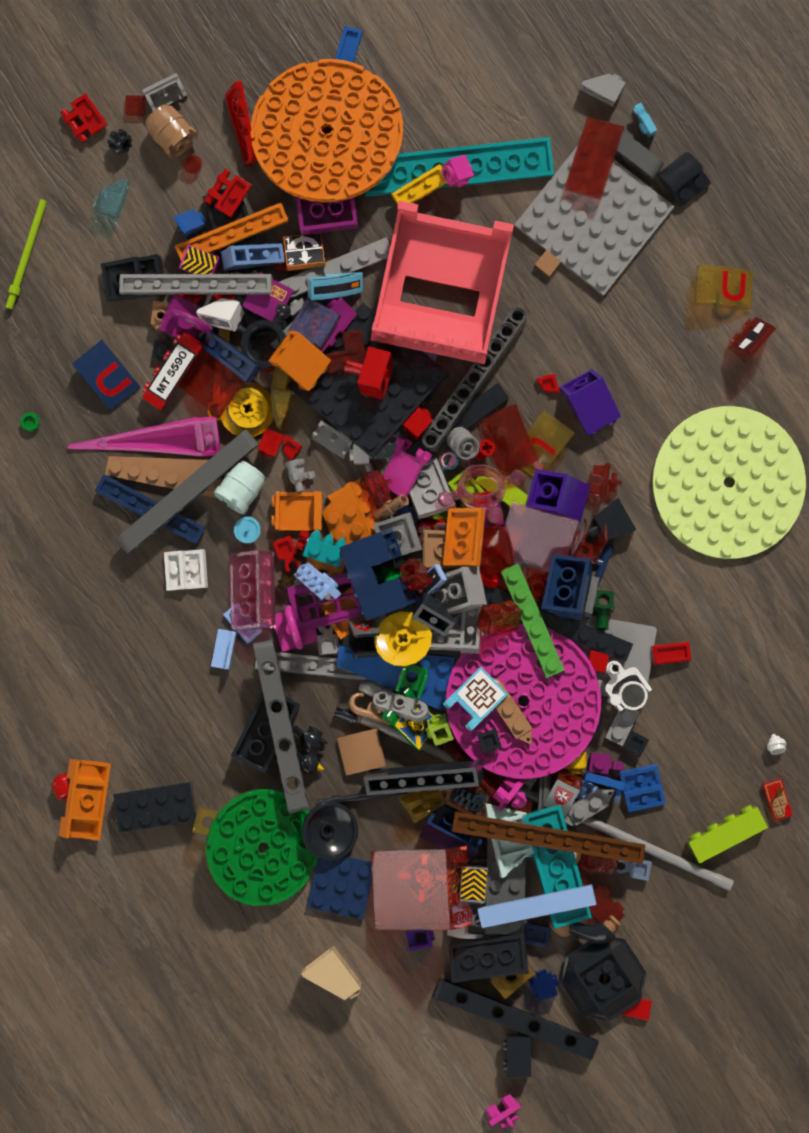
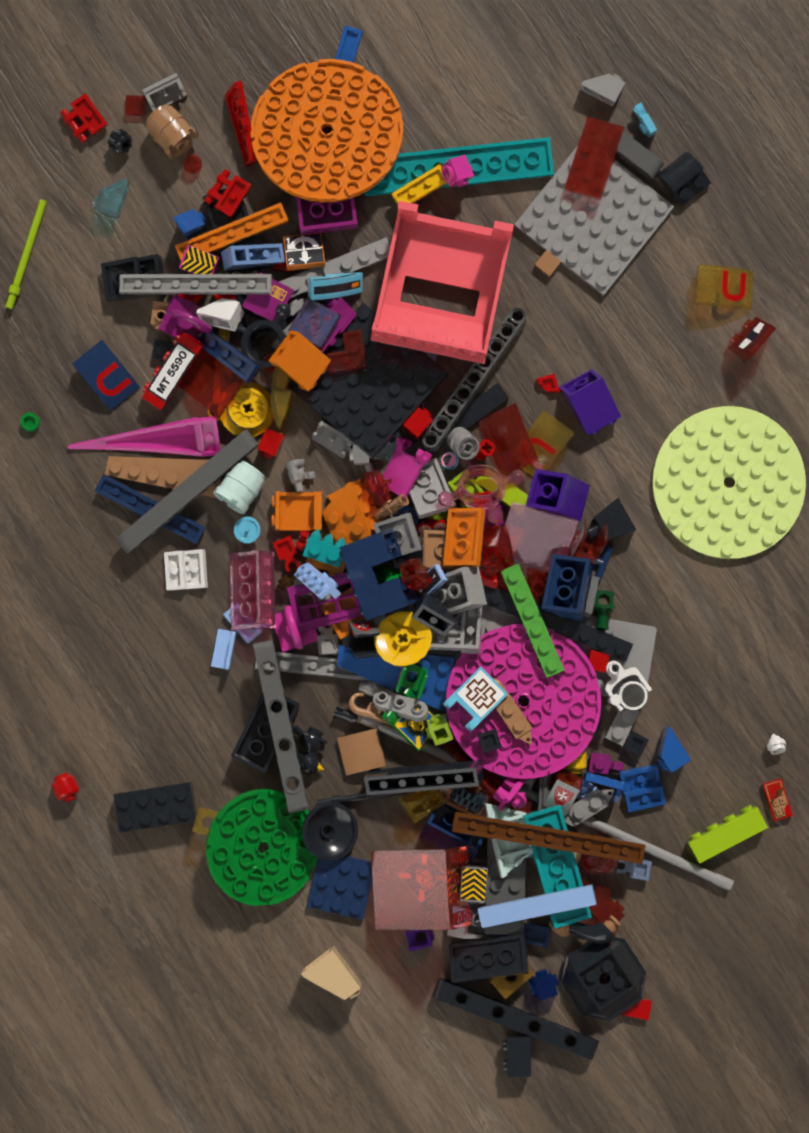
orange piece [59,759,111,841] -> none
red tile [283,435,302,461] -> none
red brick [344,347,394,400] -> none
clear red brick [476,600,523,637] -> none
dark pink hips [486,1094,521,1129] -> none
clear red hips [589,463,622,499] -> none
red tile [651,642,692,665] -> none
none -> blue slope [657,726,691,773]

